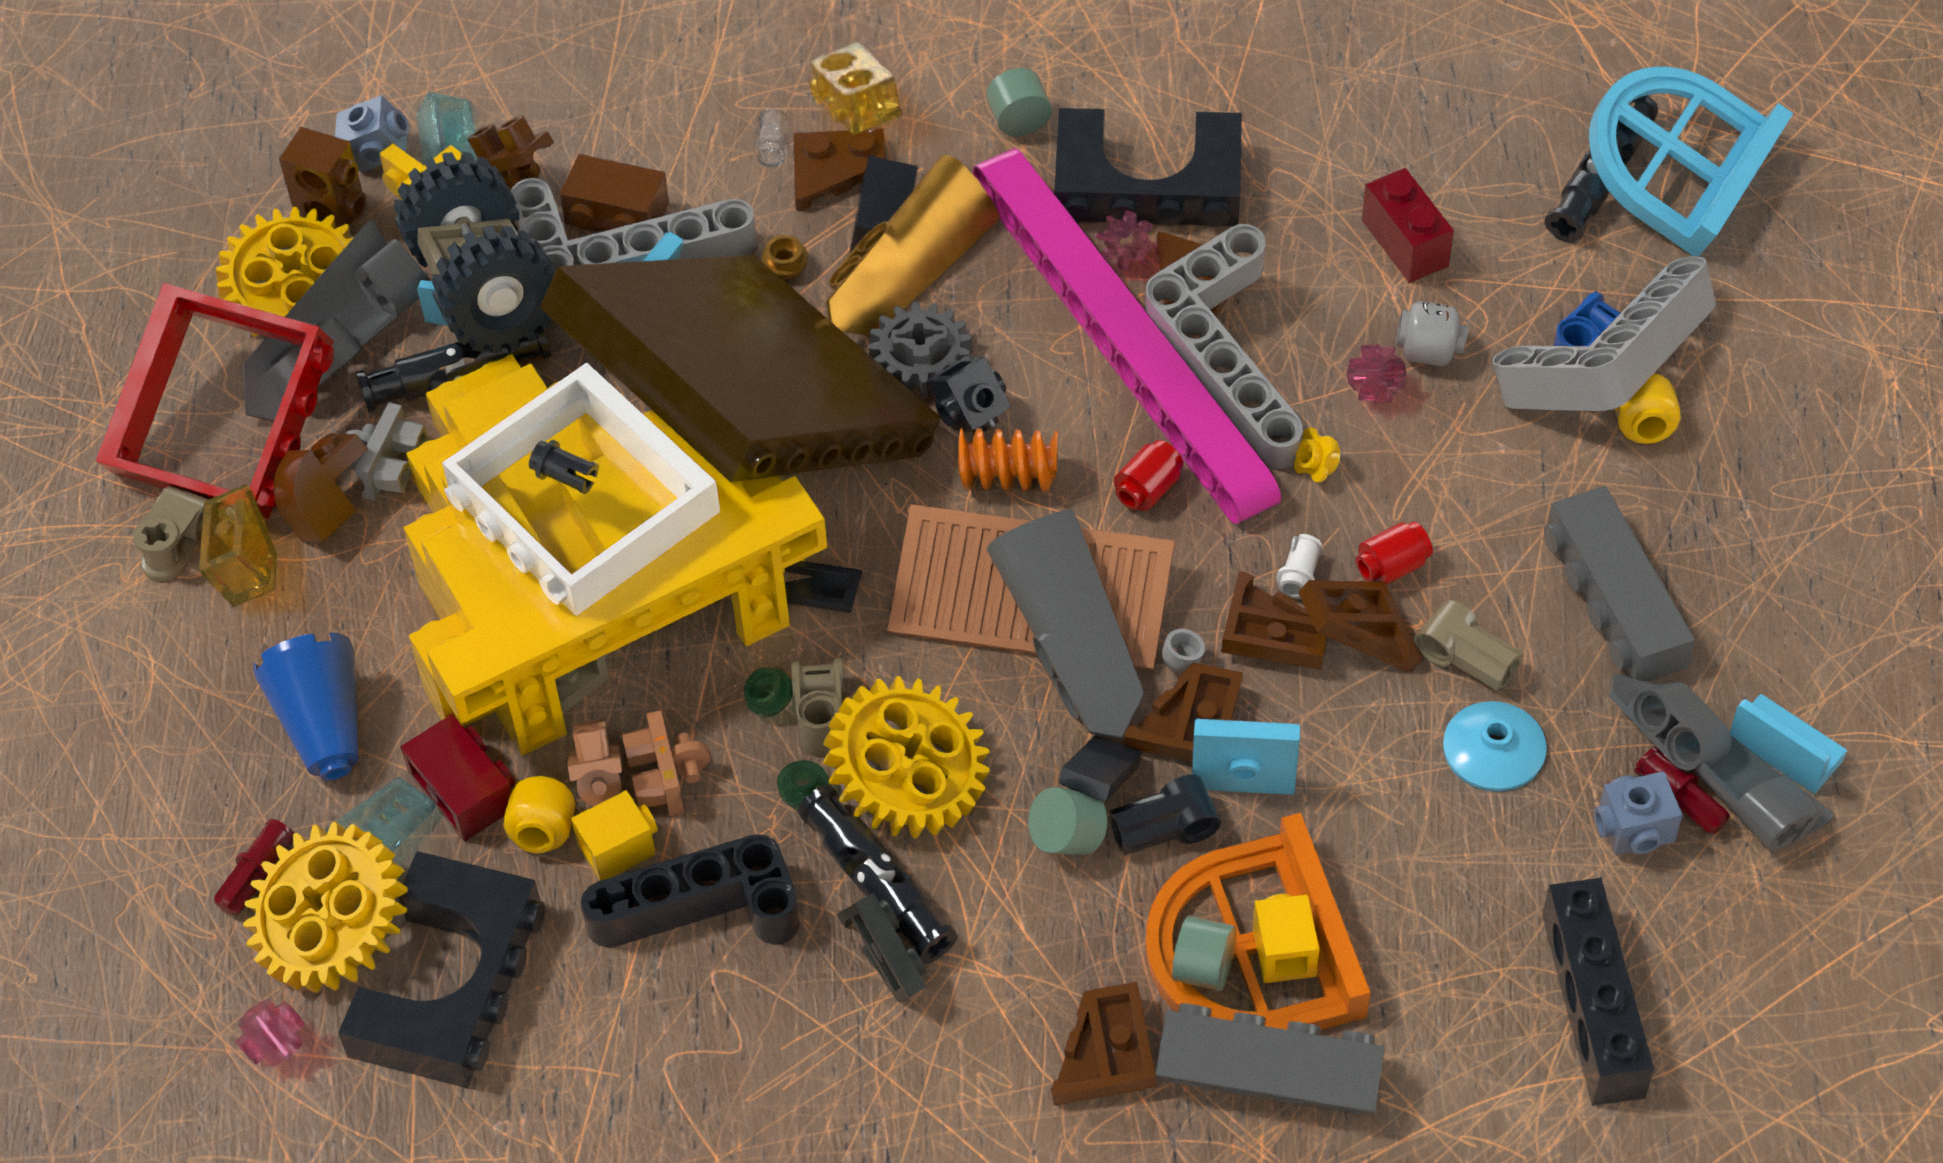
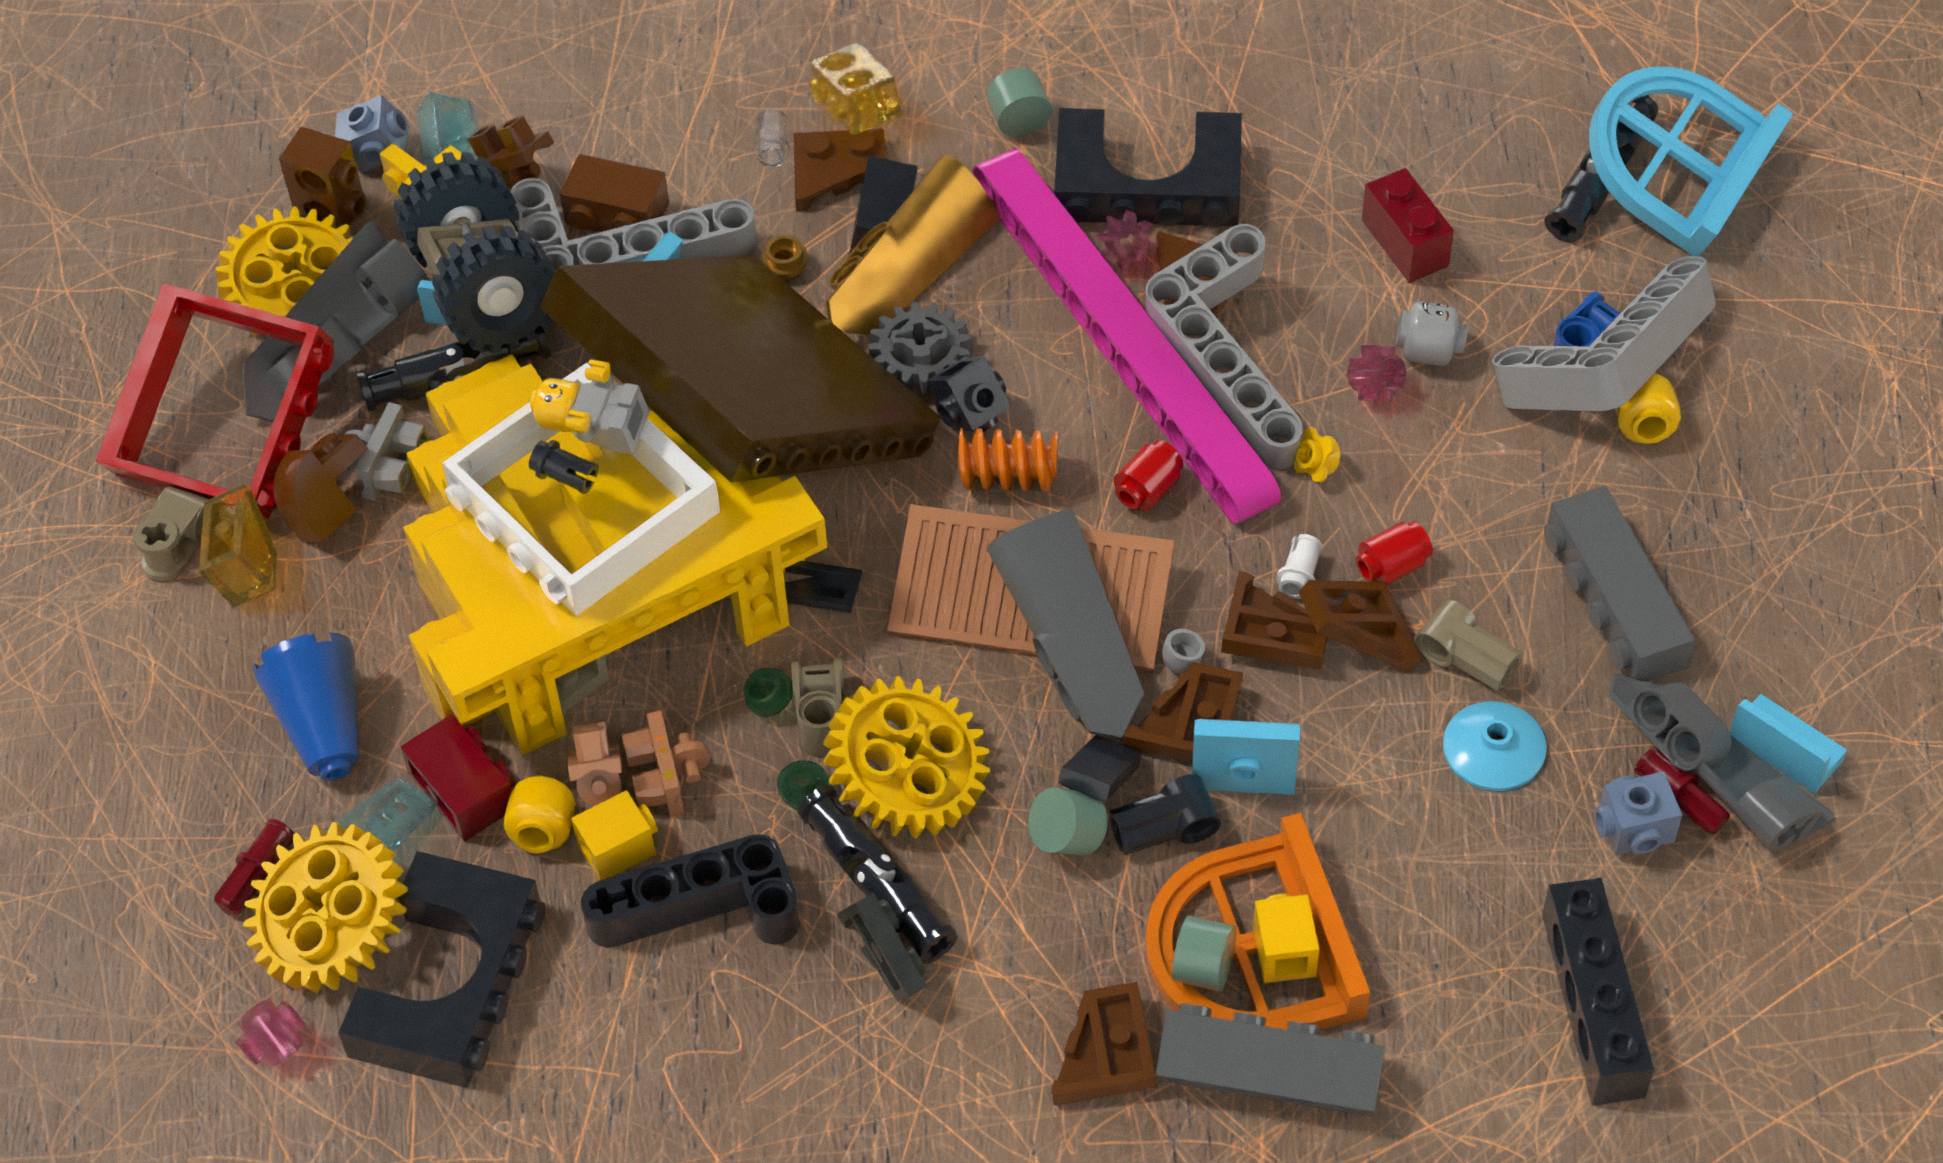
none -> piece [530,359,650,455]

